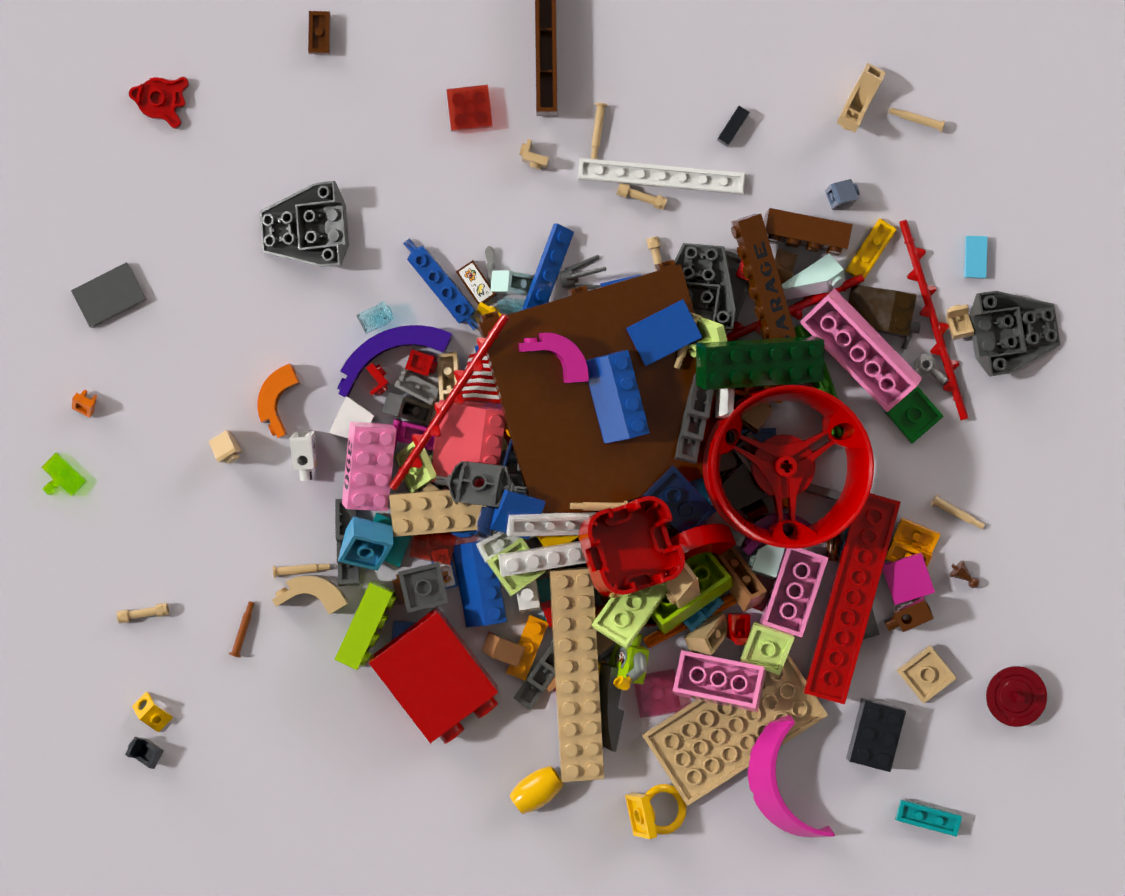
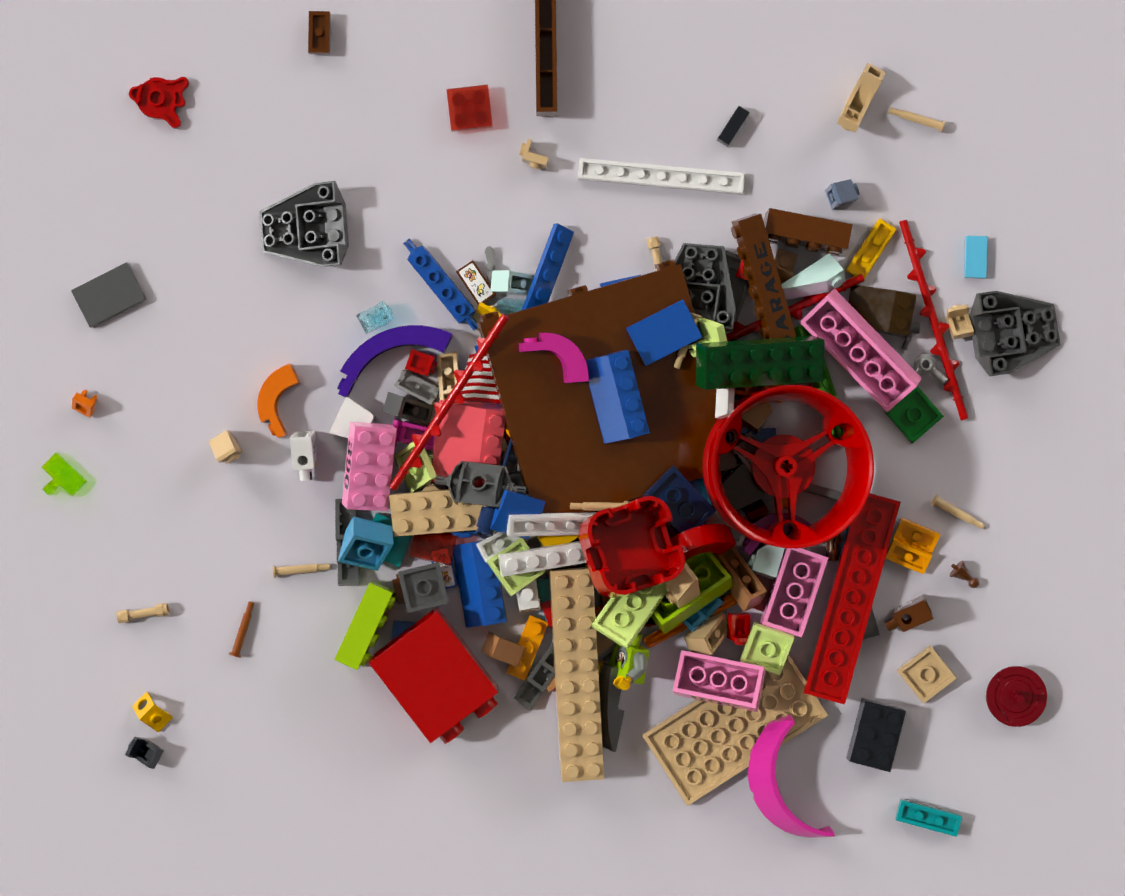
tan arch [272,575,349,614] -> none
red bracket [366,363,390,396] -> none
yellow piece [510,766,564,814] -> none
dark grey plant [559,255,606,289] -> none
tan piece [591,103,608,159] -> none
tan bar [616,183,667,210] -> none
yellow tile [625,784,687,839] -> none
clear pink plate [634,669,681,718] -> none
dark grey slope [675,373,714,464] -> none
dark pink tile [882,552,935,605] -> none

